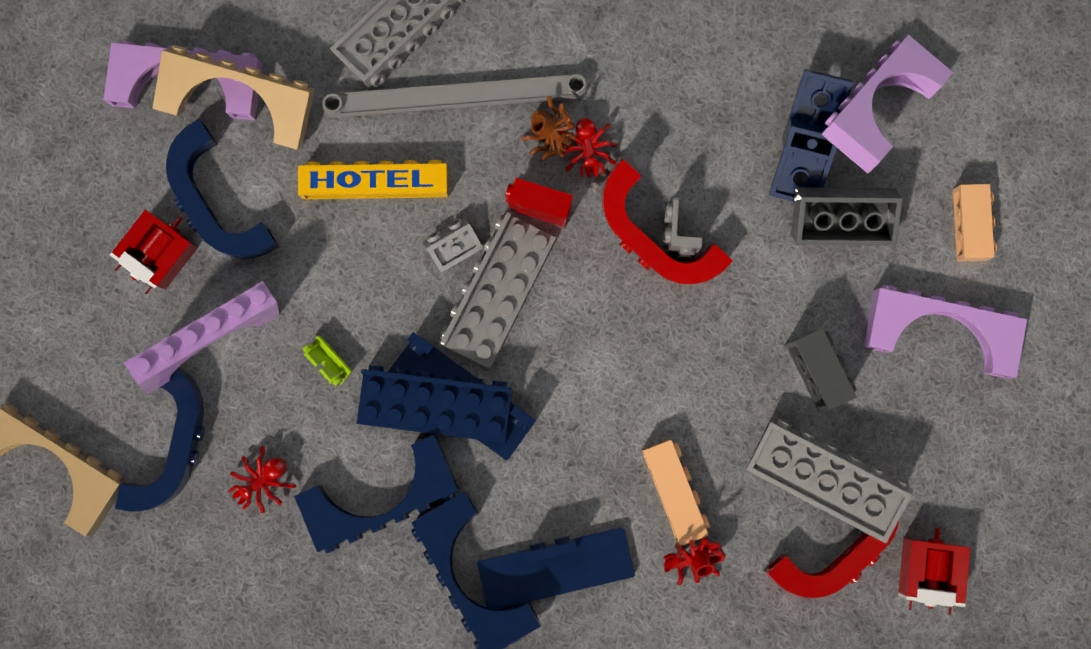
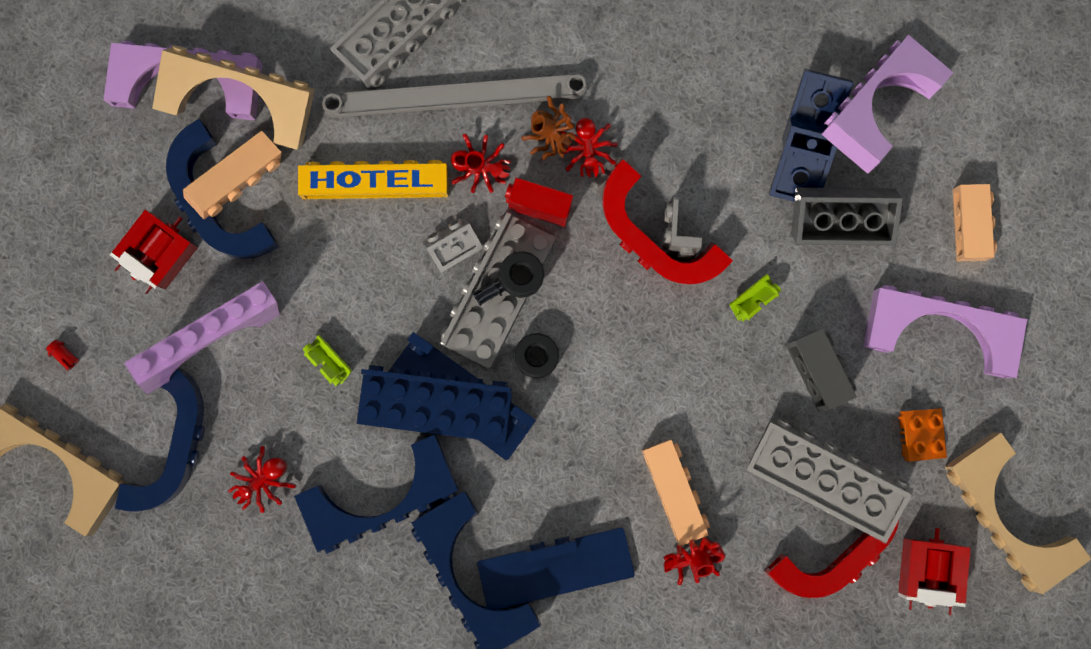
none -> red pin [46,339,80,371]
none -> light nougat brick [183,131,282,220]
none -> red animal [451,133,511,193]
none -> black pin [472,278,506,306]
none -> black tyre [499,251,544,298]
none -> black tyre [514,333,559,378]
none -> lime hinge [729,274,781,322]
none -> orange hinge [898,408,947,462]
none -> tan arch [945,433,1091,594]

